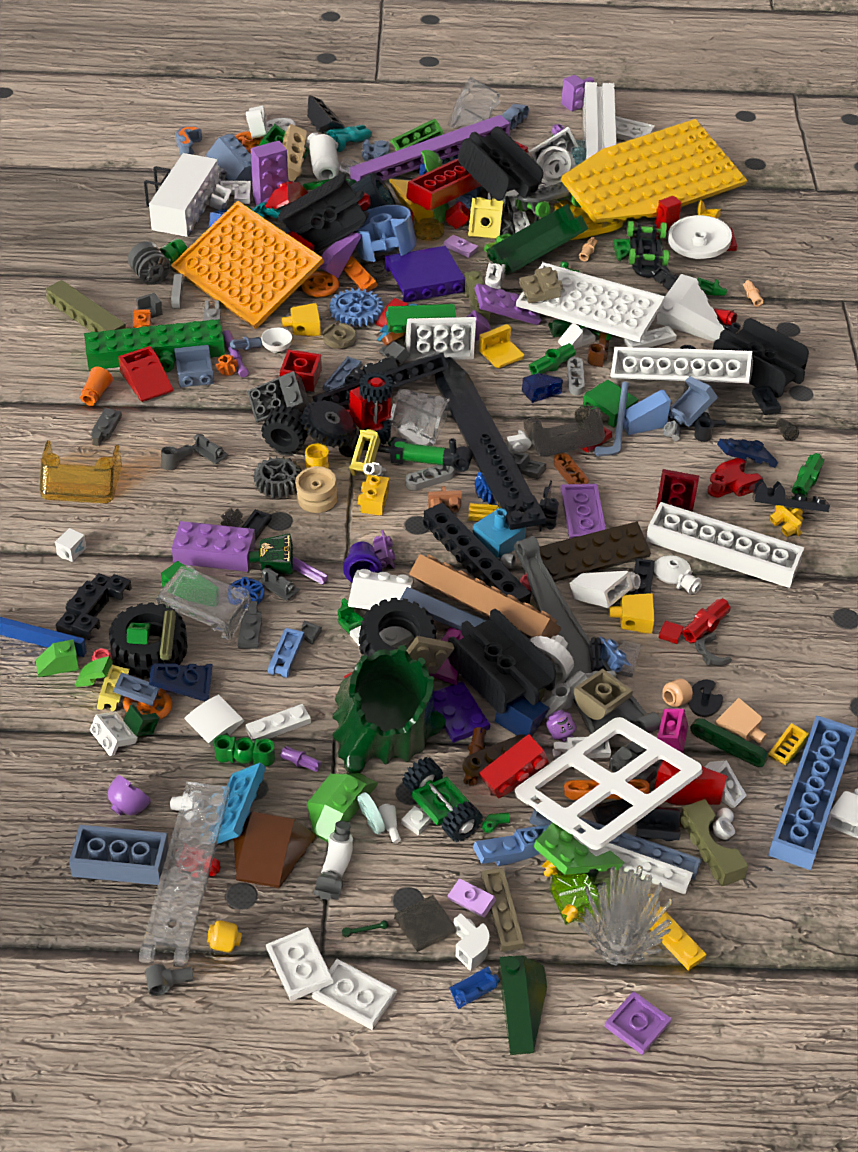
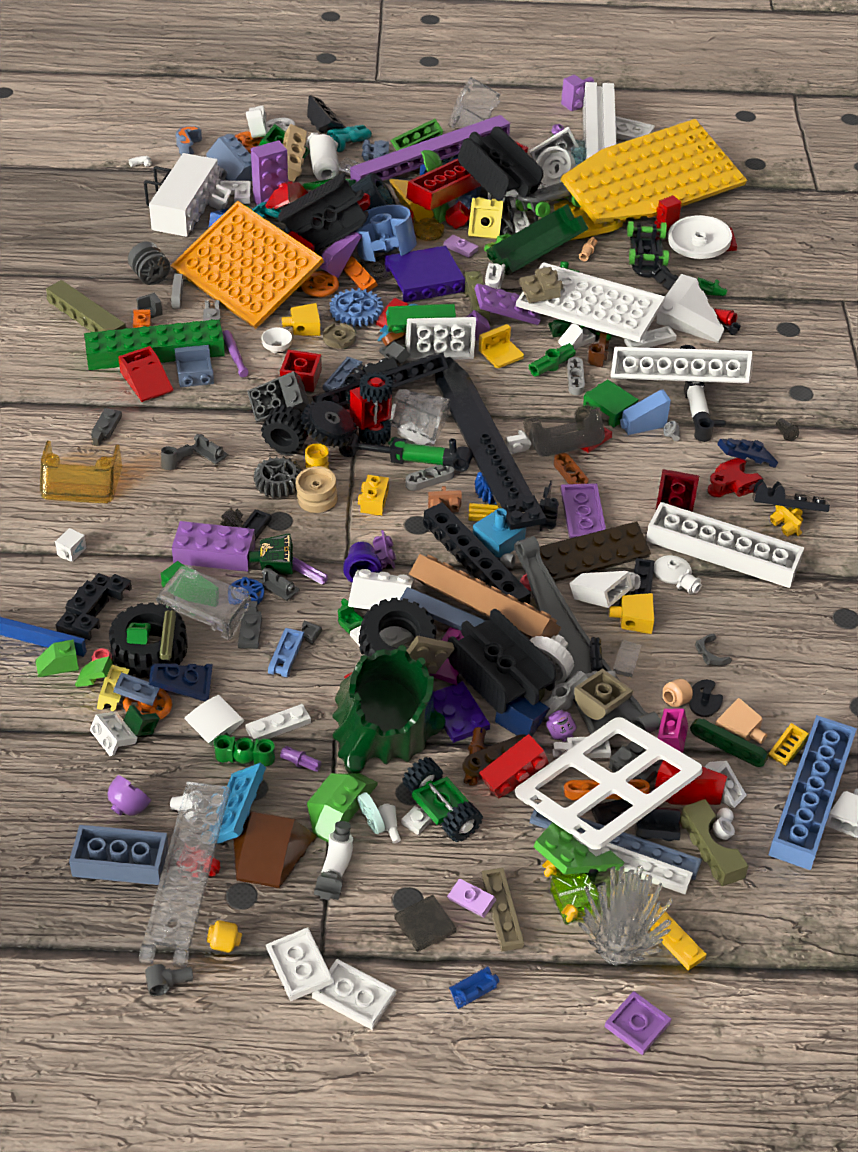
orange plant [80,367,113,406] -> none
green wheel [158,350,175,372] -> none
green wheel [160,238,188,267] -> none
orange gear [216,354,238,376] -> none
sand blue axle [230,337,262,350] -> none
dark green hinge [342,920,389,937] -> none
light yellow window [349,429,380,478] -> none
white axle [363,463,386,476] -> none
white brick [453,914,489,971] -> none
medium blue slope [473,824,550,866] -> none
green arm [482,812,510,833] -> none
dark green wedge [498,955,547,1055] -> none
sand blue piece [501,104,529,130] -> none
dark grey slope [511,451,547,479] -> none
clear blue slope [522,373,563,403] -> none
sand blue piece [594,382,629,457] -> none
medium blue hinge [600,636,631,672] -> none
green slope [613,239,631,261] -> none
red tile [658,620,684,644] -> none
sand blue panel [668,376,718,427] -> none
red piece [682,598,731,643] -> none
yellow plate [697,200,721,219] -> none
black piece [712,318,809,398] -> none
light nougat axle [743,280,763,307] -> none
black plate [752,386,781,415] -> none
green piece [791,453,824,496] -> none
none -> white arm [129,156,152,167]

